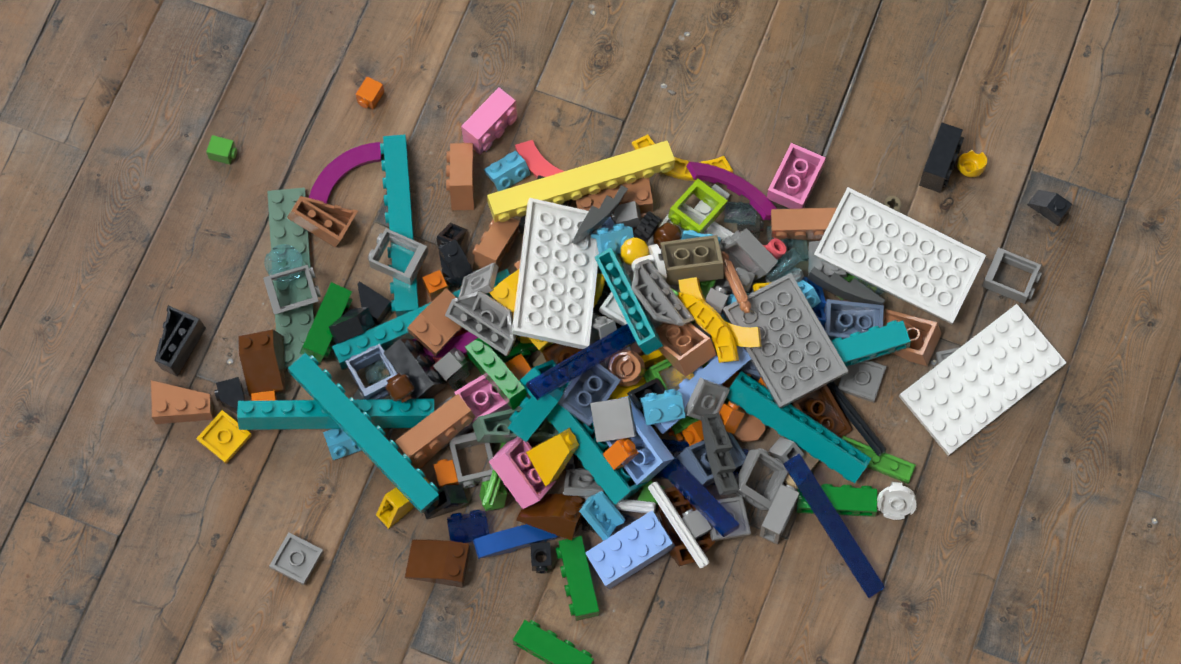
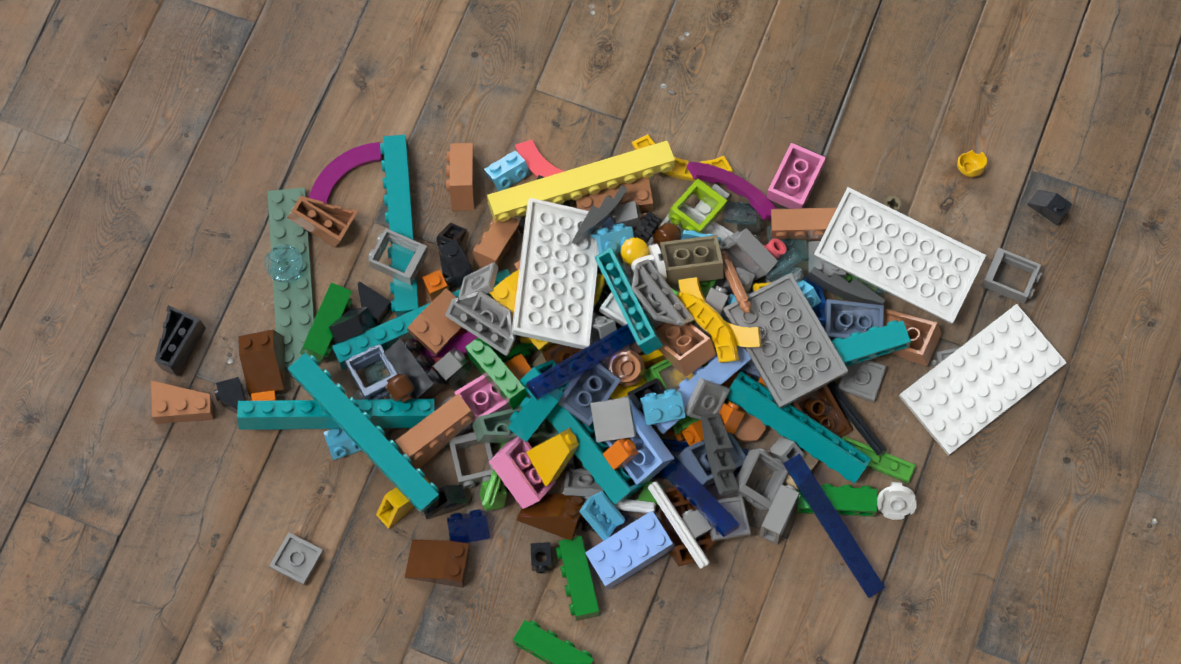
yellow plate [196,410,252,464] -> none
bright green brick [206,135,237,165] -> none
light grey window [263,264,321,315] -> none
orange brick [356,77,384,110] -> none
orange brick [434,459,459,488] -> none
bright pink brick [461,87,517,154] -> none
blue slope [473,524,557,559] -> none
black brick [919,122,964,193] -> none

